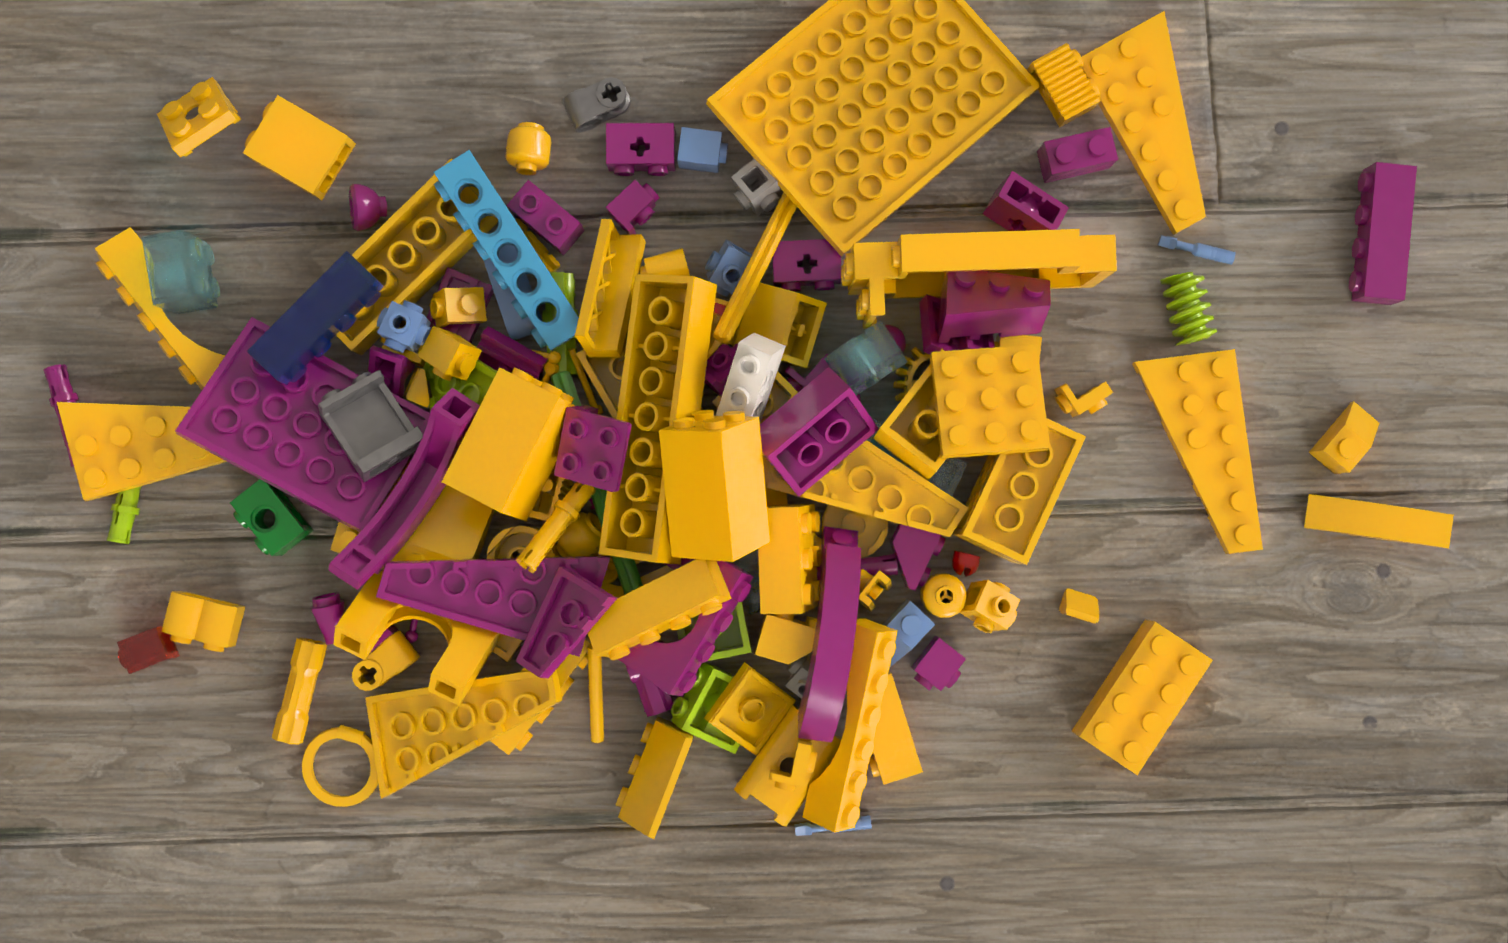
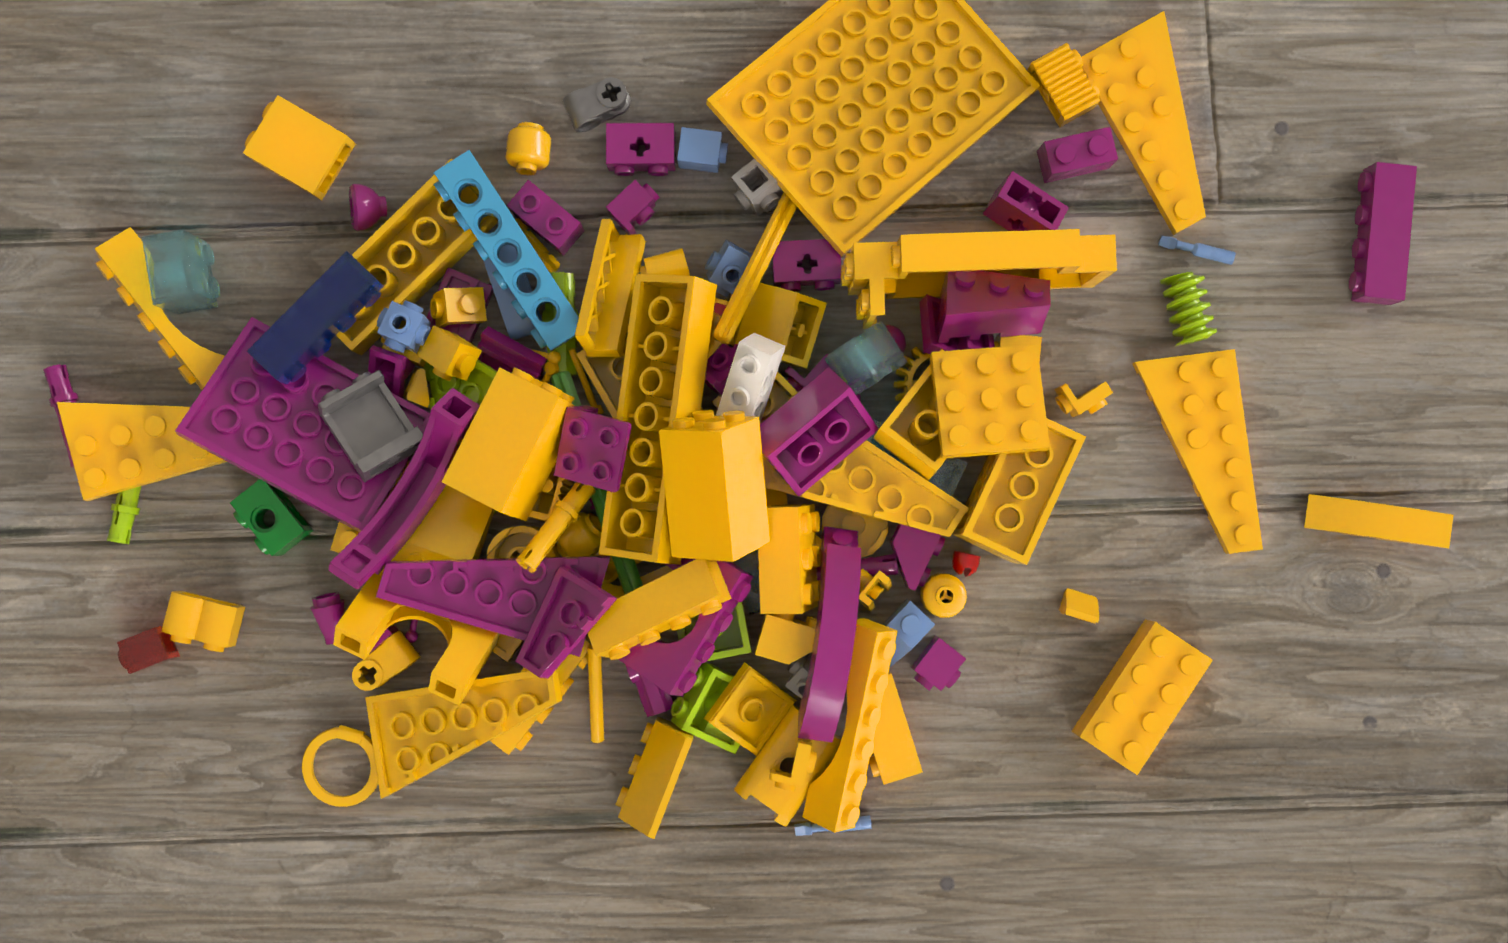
yellow piece [157,77,242,158] -> none
yellow axle [271,637,327,745] -> none
yellow brick [959,580,1020,633] -> none
yellow slope [1309,401,1380,474] -> none

